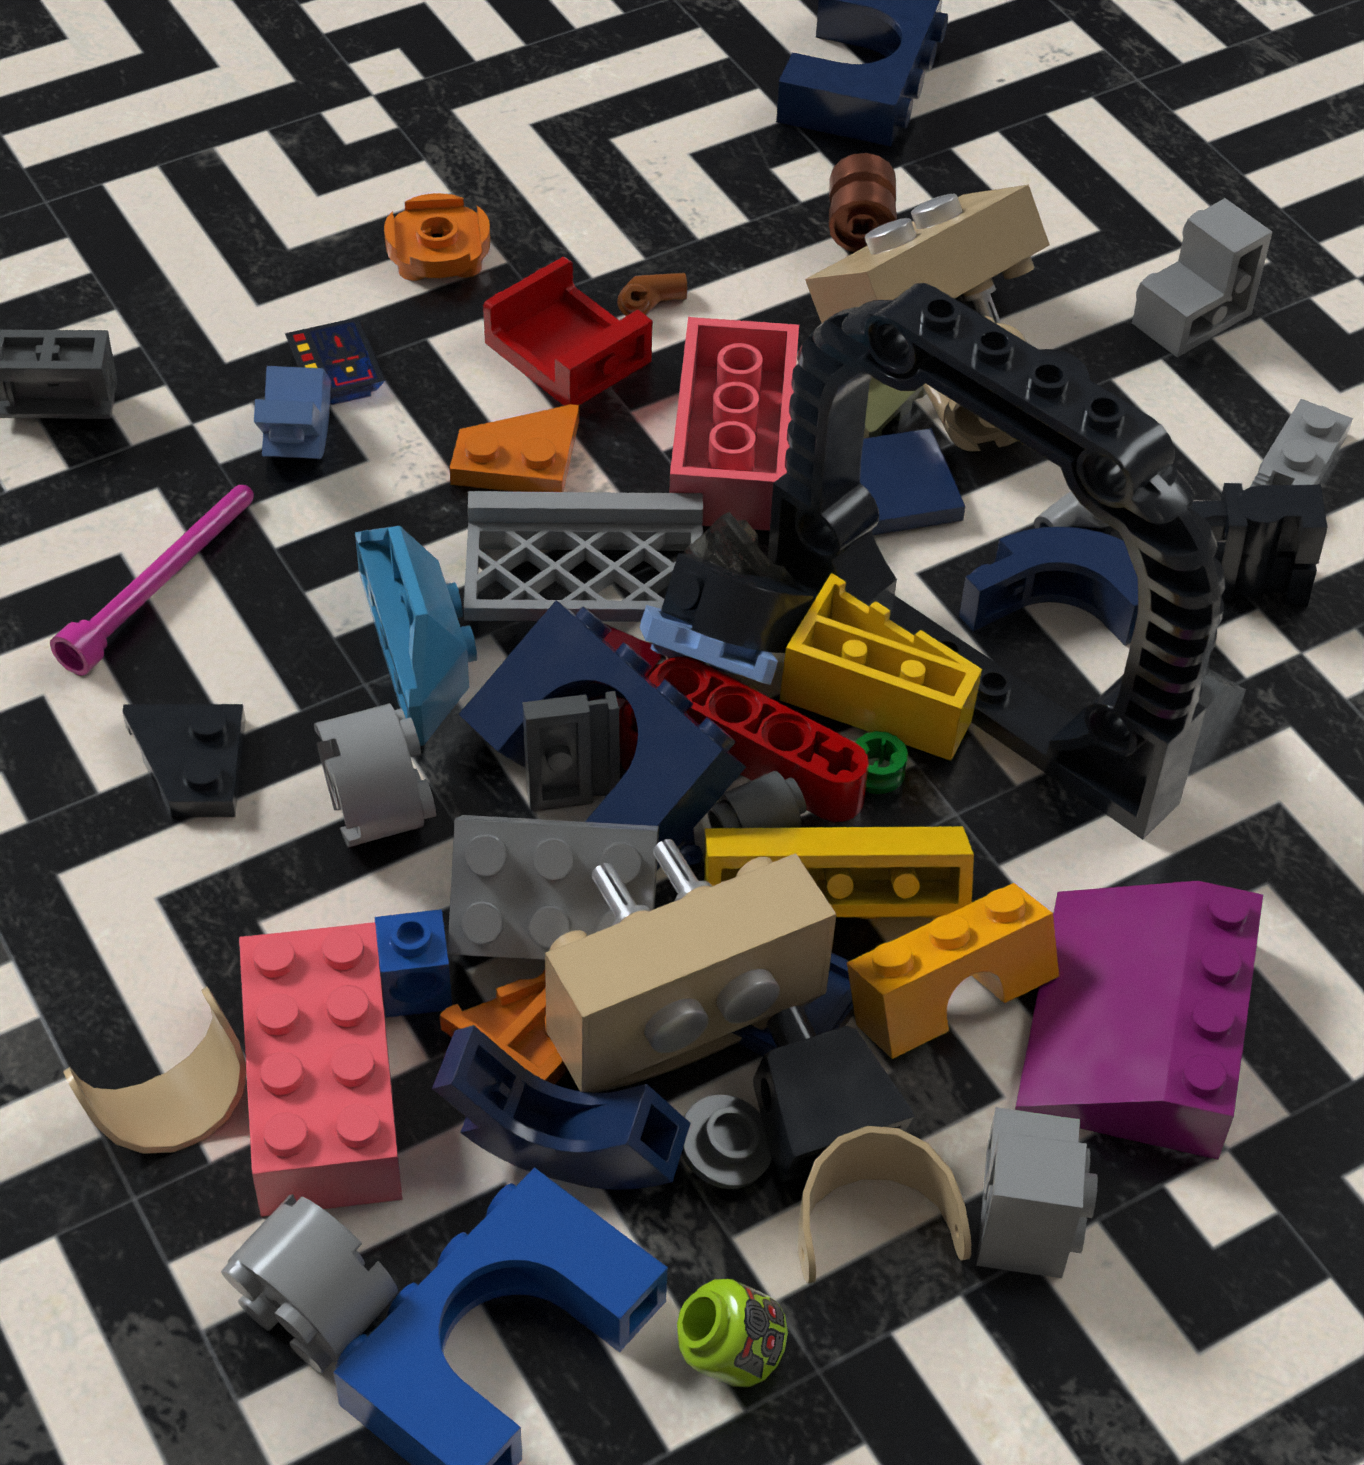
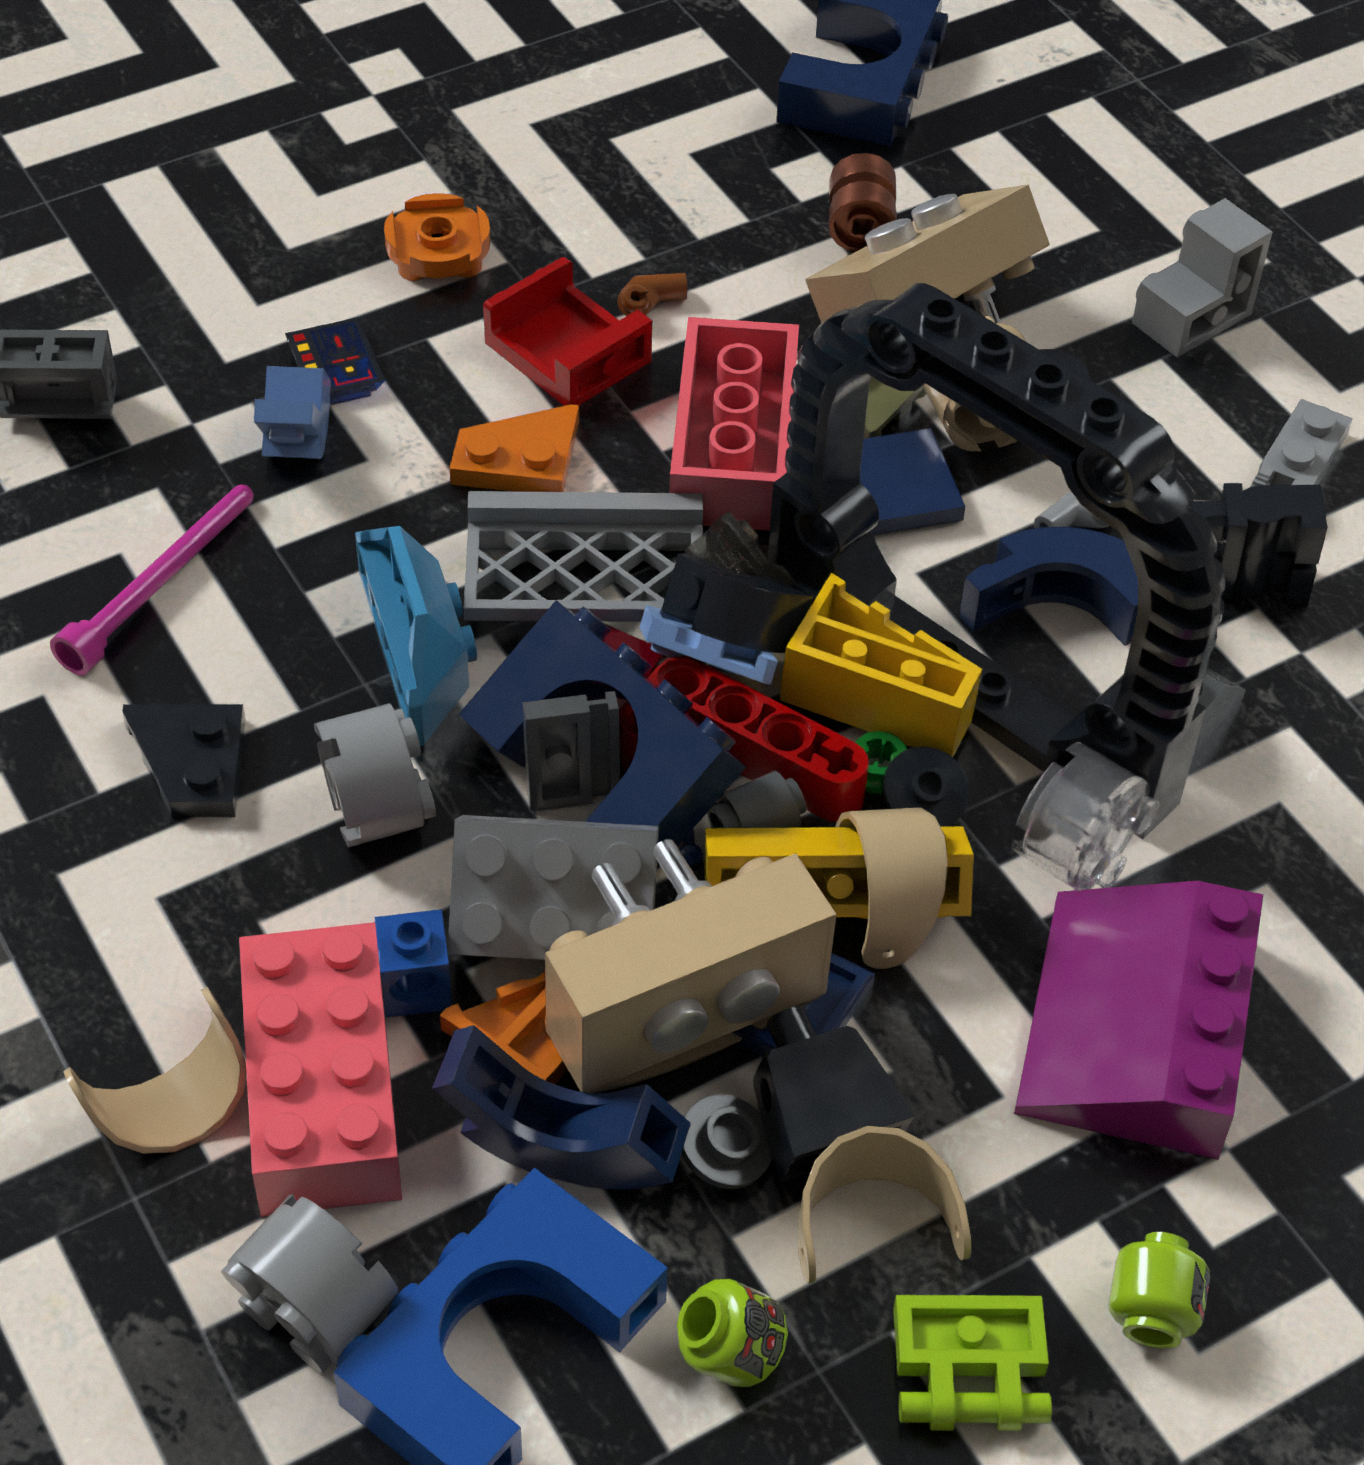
light orange arch [847,883,1059,1059] -> none
light grey brick [977,1107,1098,1278] -> none
none -> tan piece [835,808,948,969]
none -> black piece [882,746,970,827]
none -> lime plate [893,1295,1052,1431]
none -> clear brick [1012,742,1159,892]
none -> lime head [1108,1232,1210,1348]

